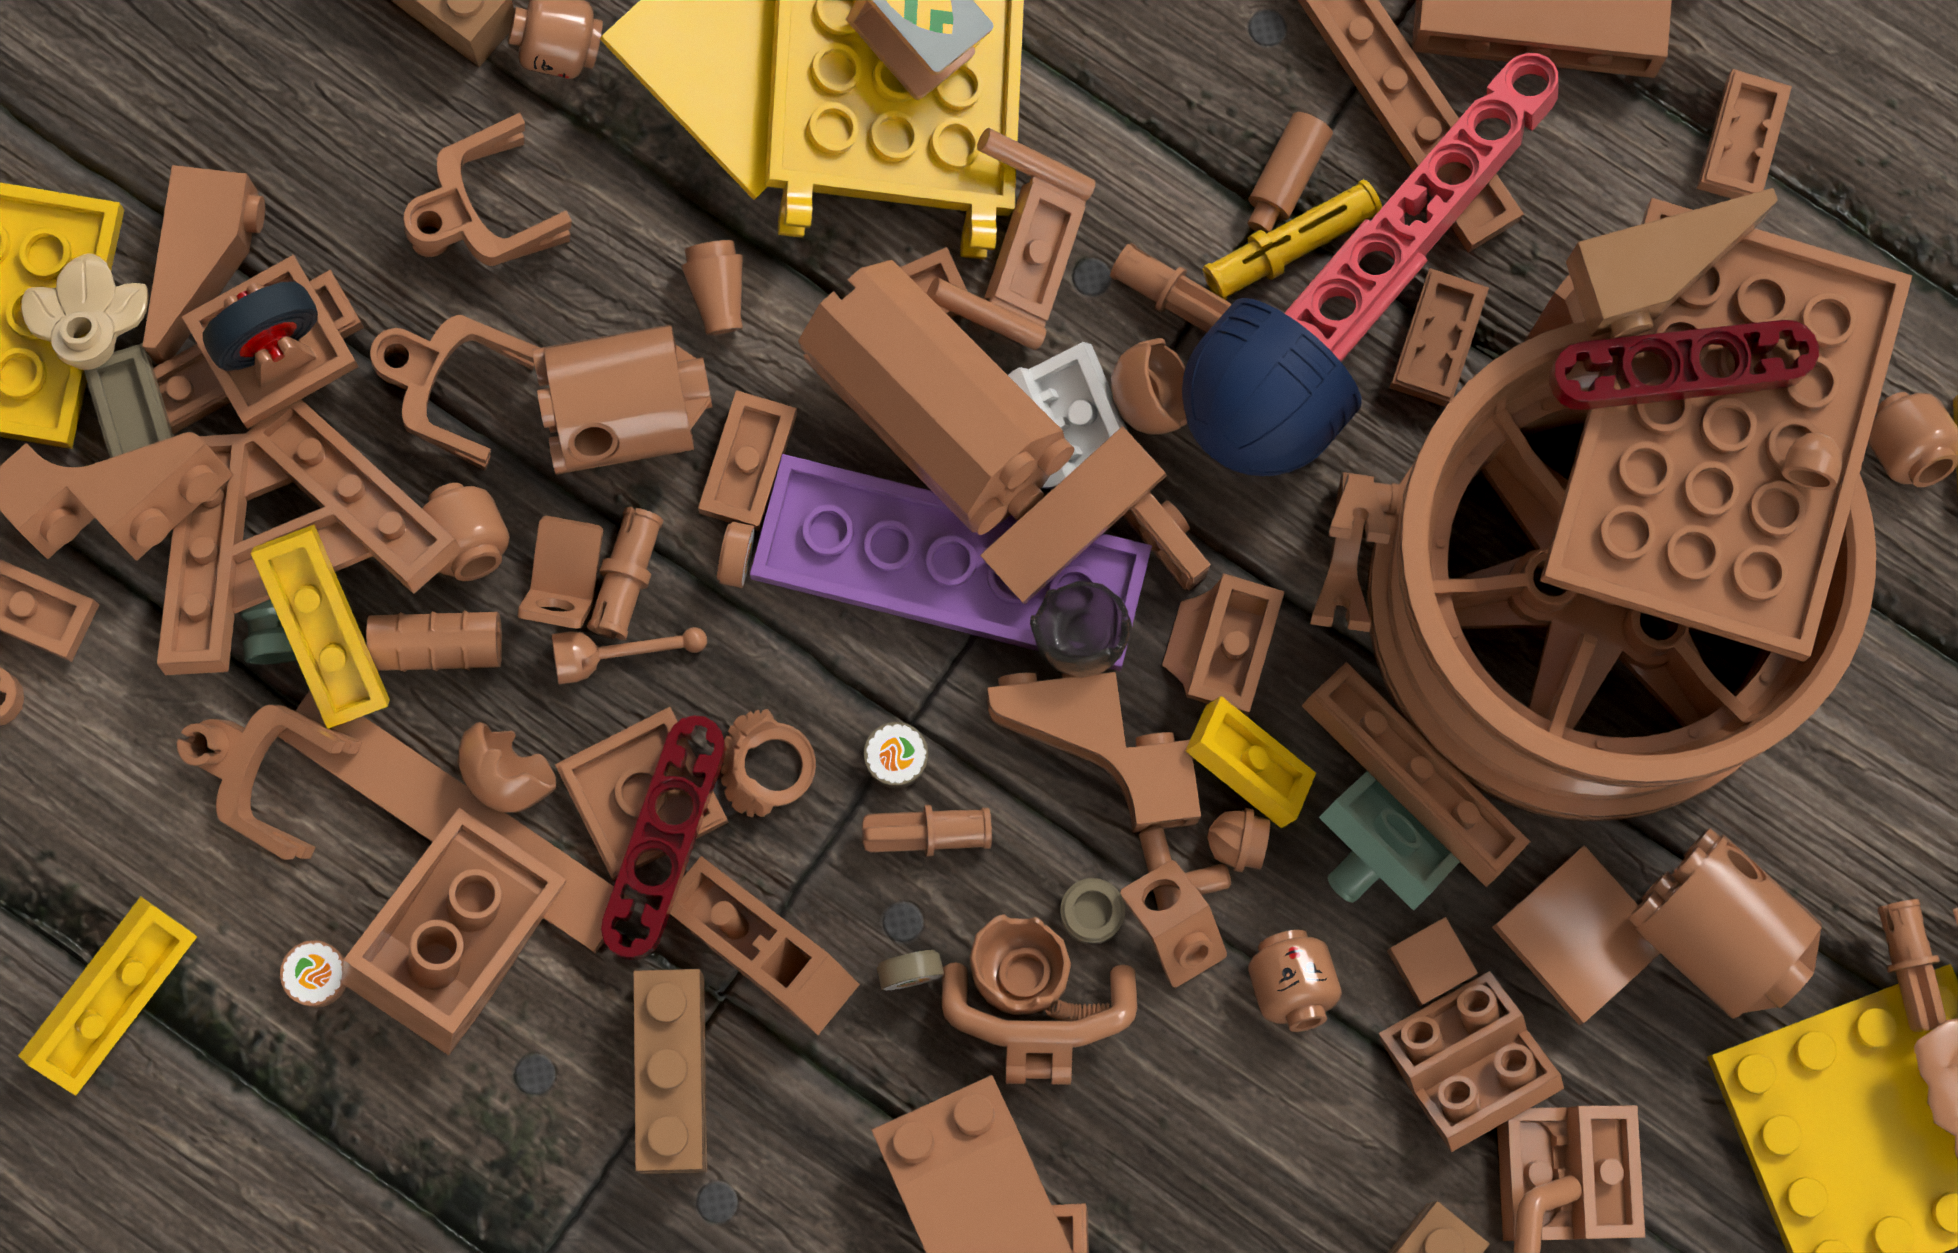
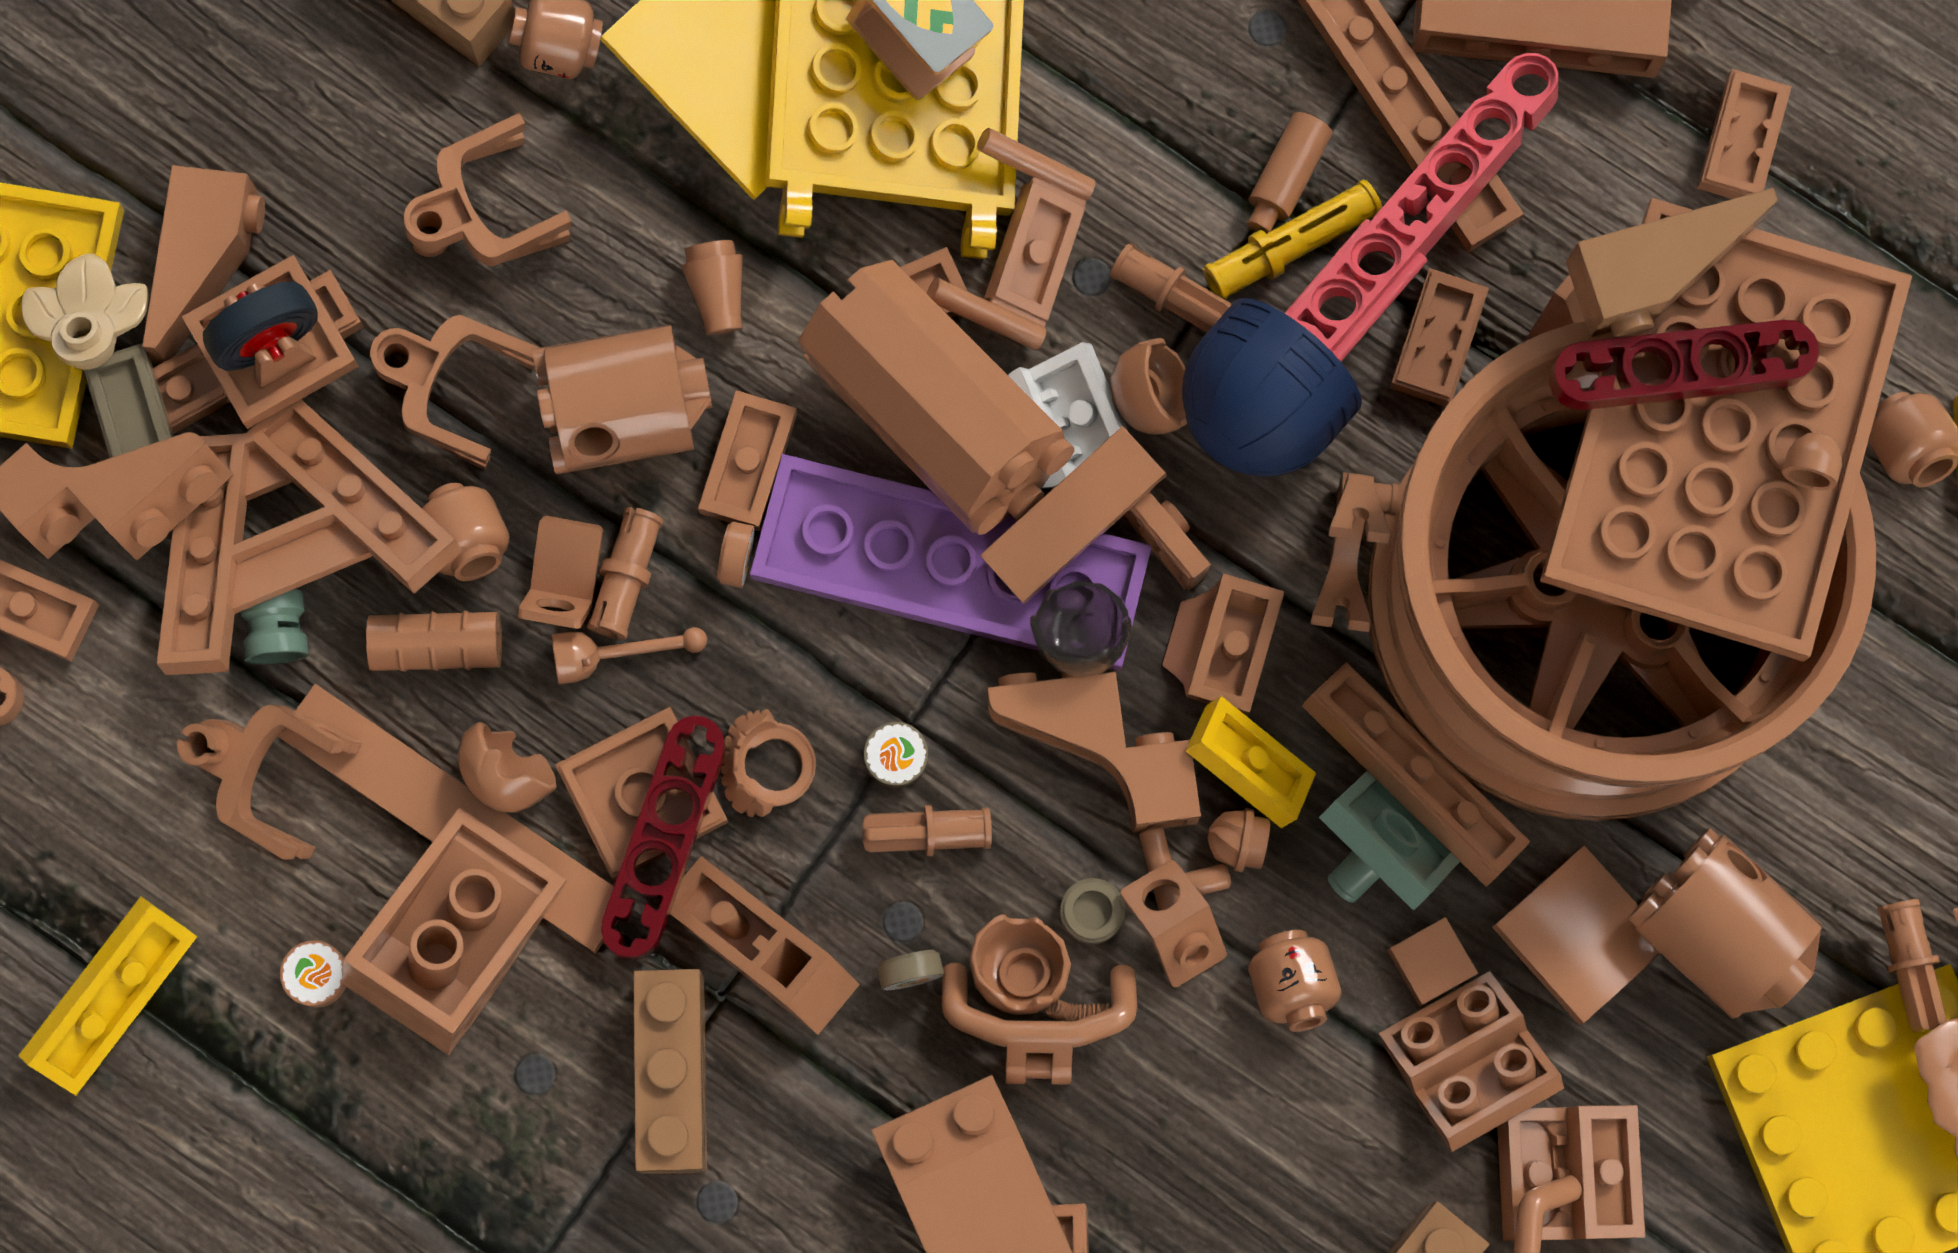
yellow plate [250,525,390,729] -> none

